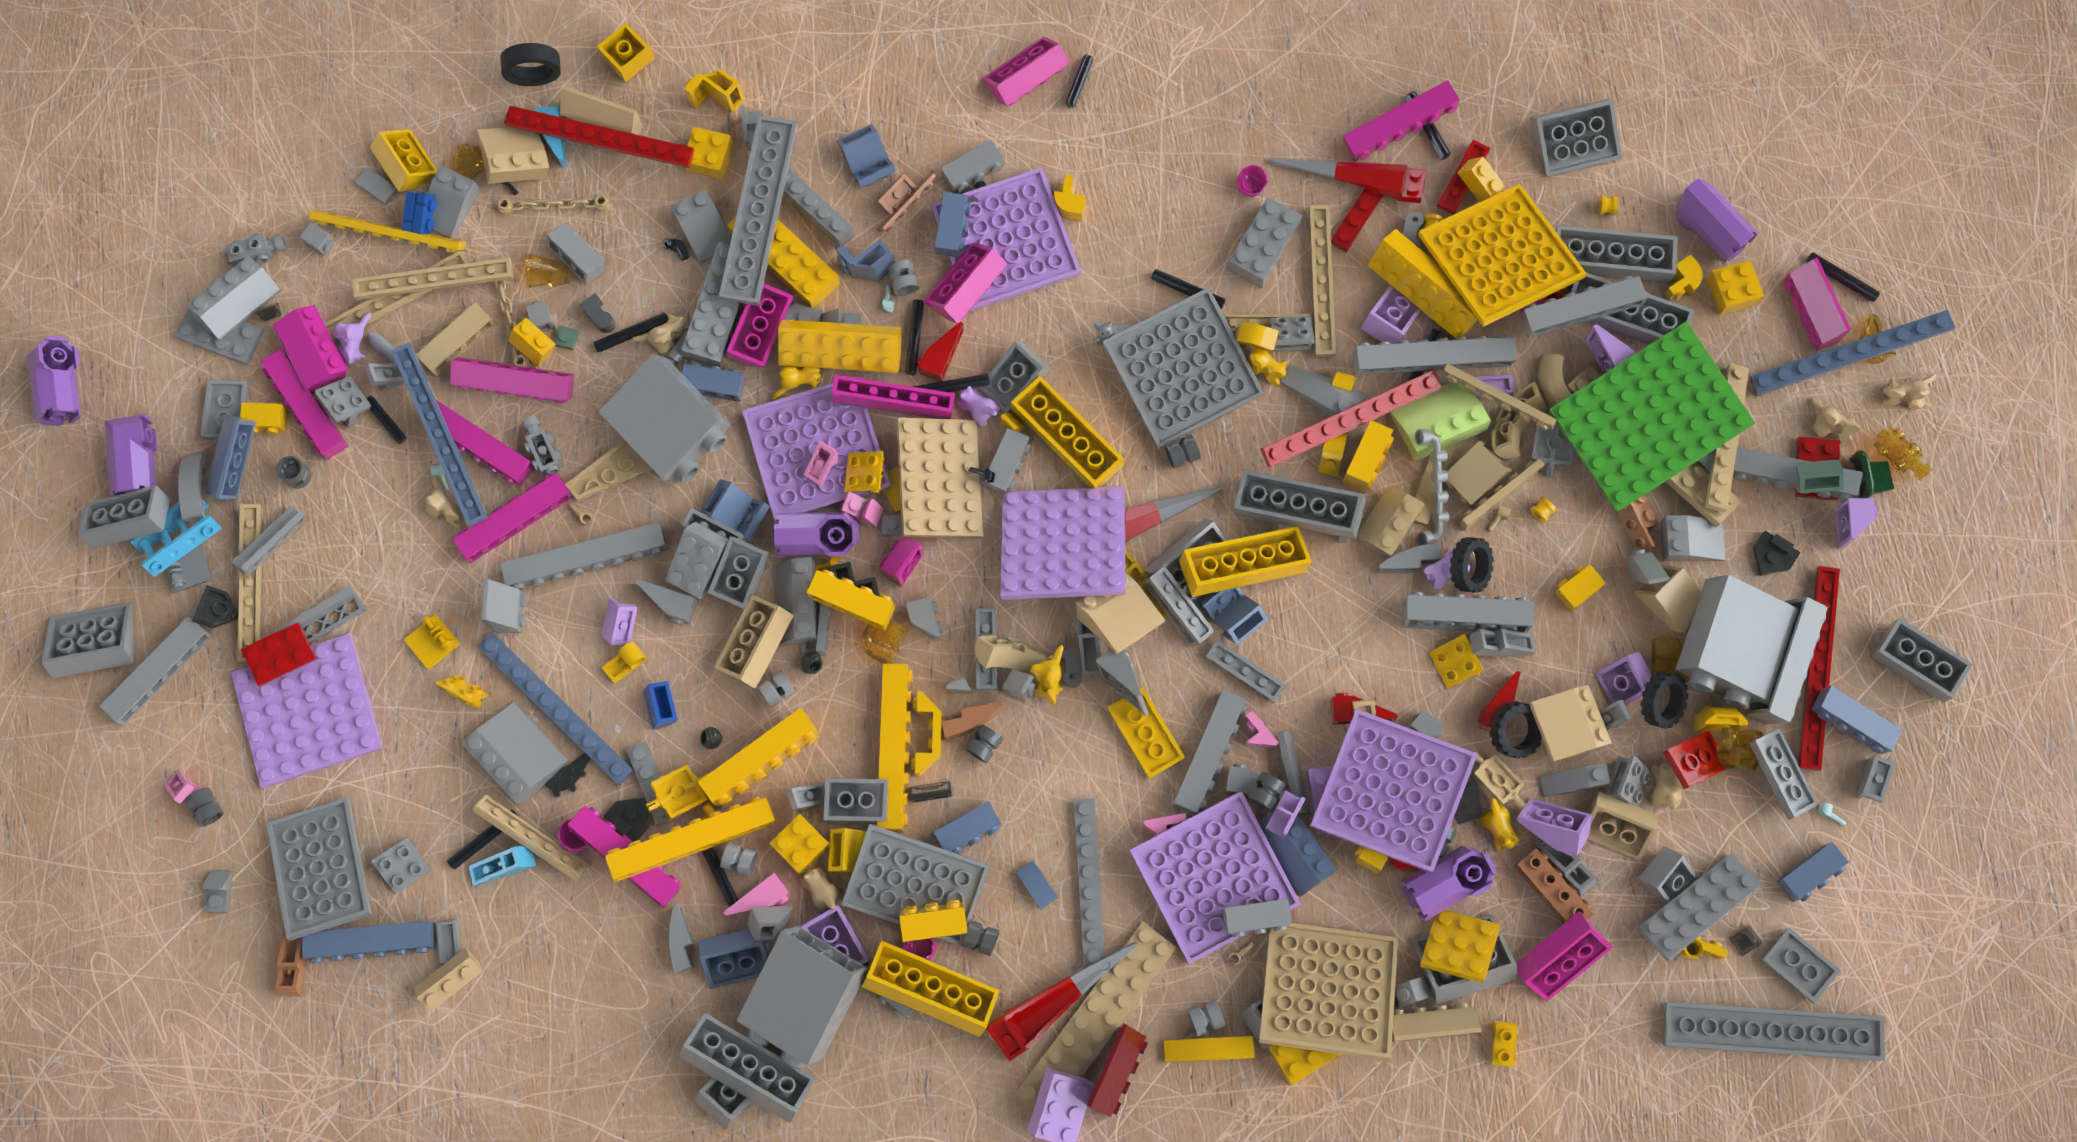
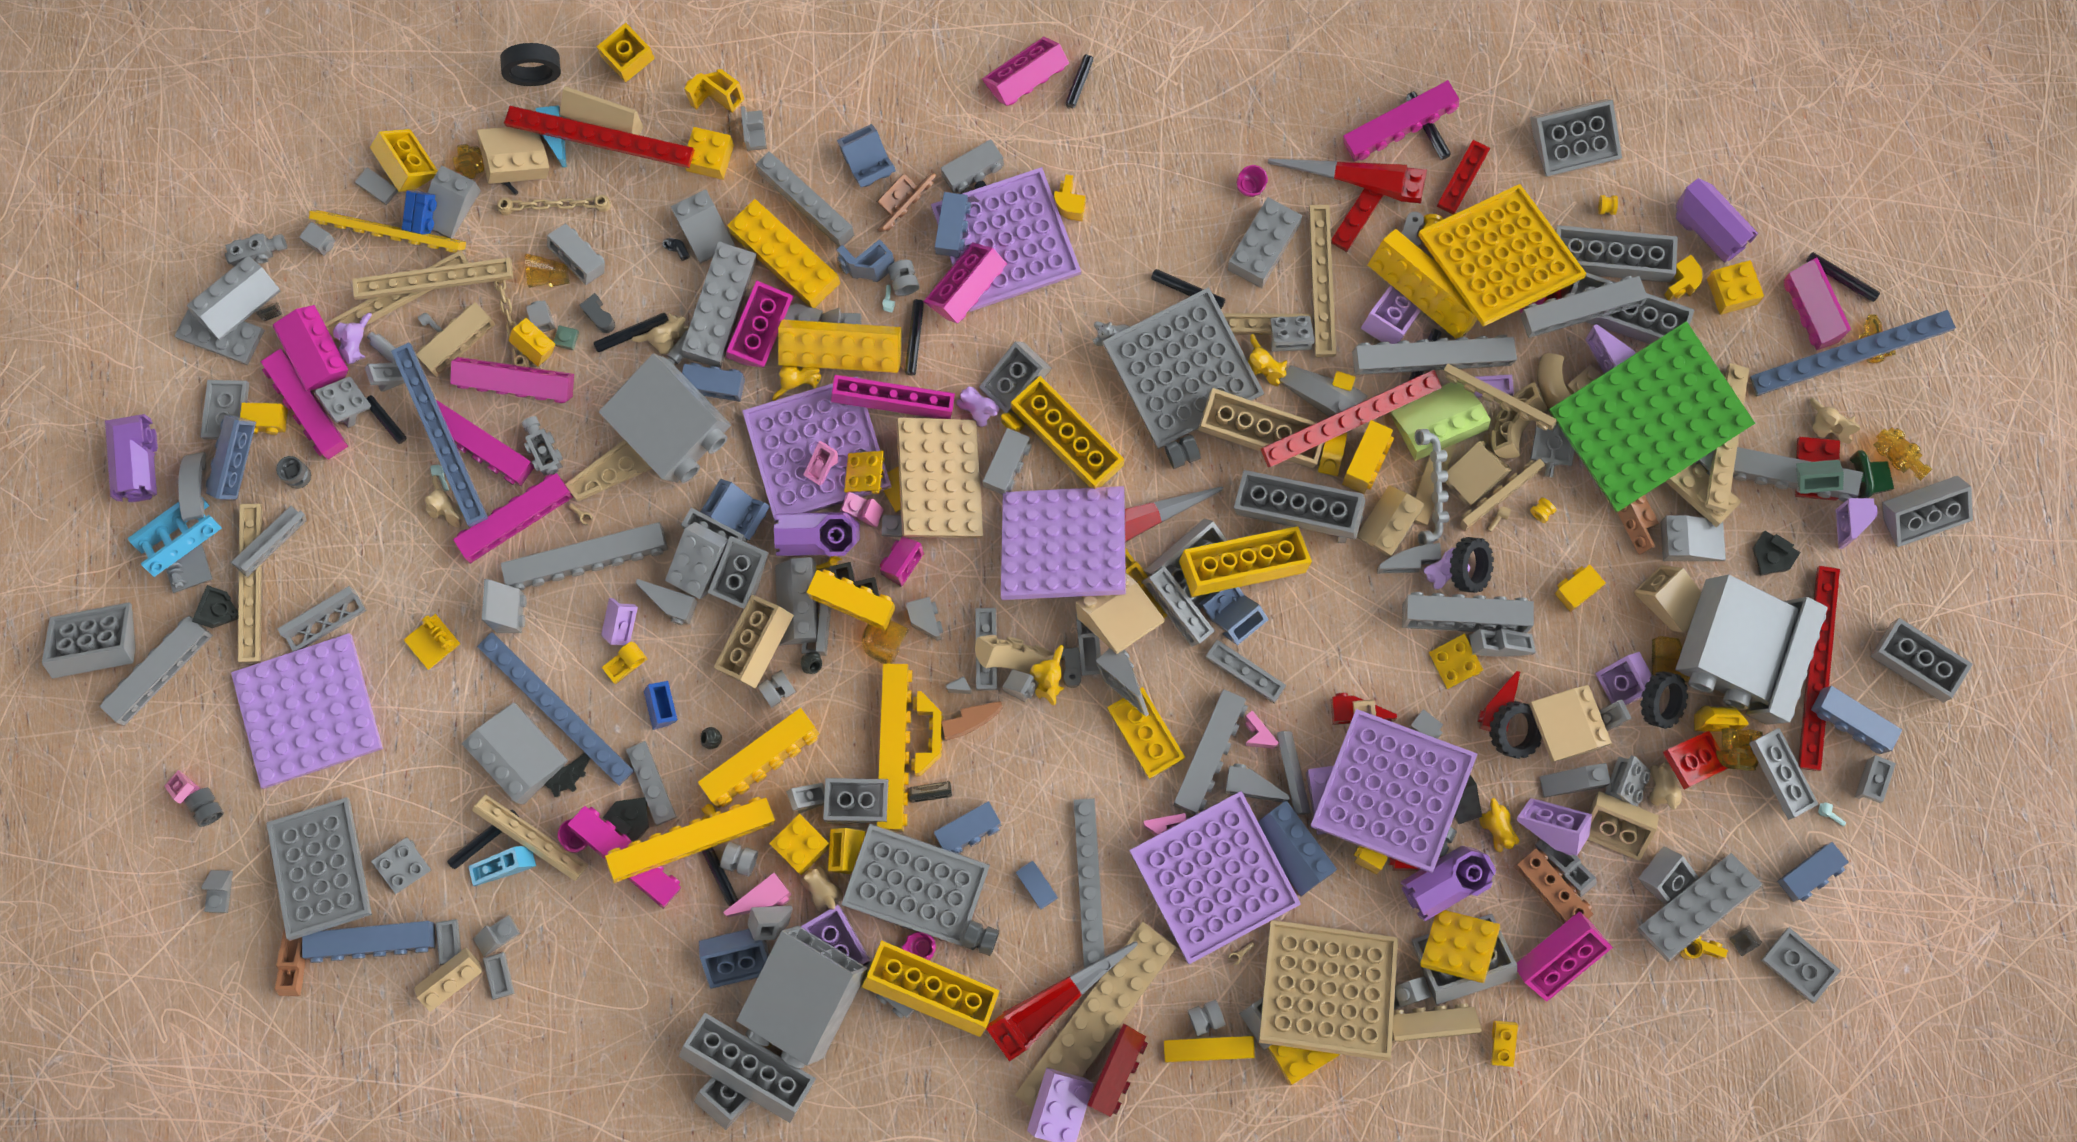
medium lavender brick [27,336,81,426] -> none
light grey brick [78,485,170,549] -> none
red plate [240,622,317,686] -> none
yellow hinge [435,675,489,709] -> none
yellow plate [645,764,709,820] -> none
light grey slope [669,904,695,974] -> none
light grey plate [719,116,798,306] -> none
yellow brick [899,899,967,942] -> none
black axle [913,374,990,392] -> none
red slope [917,322,964,382] -> none
dark grey wheel [965,724,1003,764] -> none
black hand [969,467,995,483] -> none
light grey brick [1222,899,1292,938] -> none
yellow brick [1236,321,1279,350] -> none
dark grey wheel [1247,772,1285,811] -> none
lavender panel [1265,790,1306,839] -> none
yellow brick [1457,157,1505,202] -> none
tan plate [1471,751,1526,810] -> none
light grey slope [1626,549,1669,584] -> none
light grey plate [1664,1002,1885,1061] -> none
tan animal [1882,374,1936,410] -> none
none -> light grey hand [418,313,443,332]
none -> light grey slope [473,915,521,957]
none -> light grey tile [483,952,515,1000]
none -> tan brick [1198,388,1323,469]
none -> light grey slope [1882,475,1973,547]

